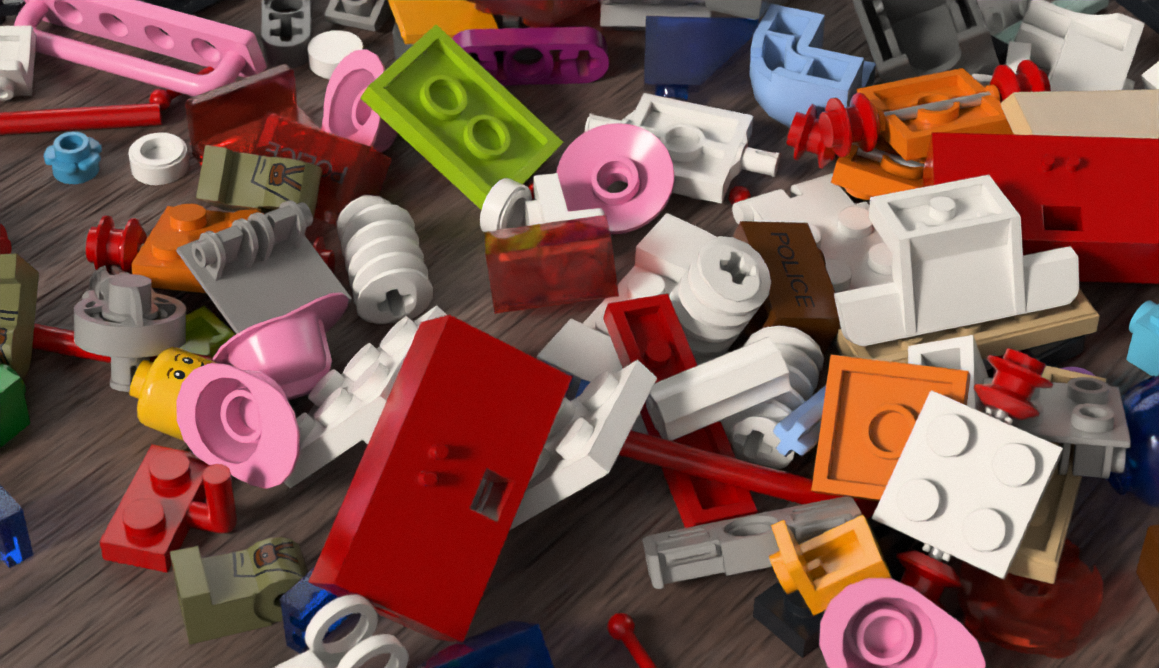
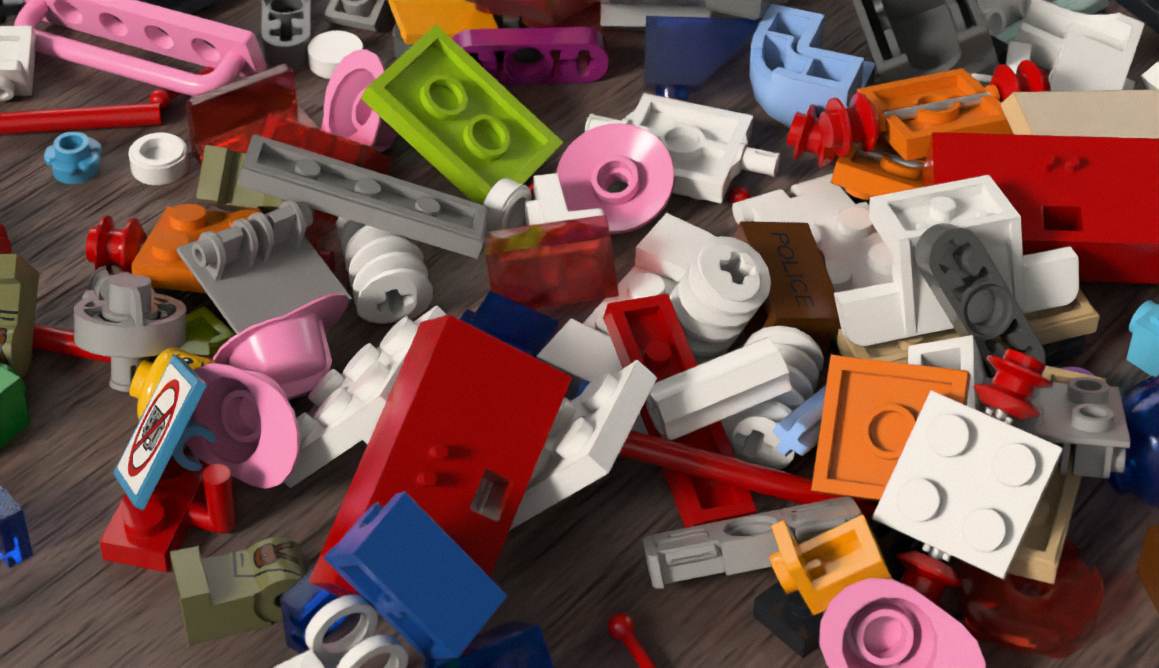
none -> piece [113,354,216,510]
none -> light grey tile [237,135,489,259]
none -> blue hinge [324,492,507,659]
none -> clear blue bracket [460,291,559,358]
none -> dark grey beam [915,223,1045,378]

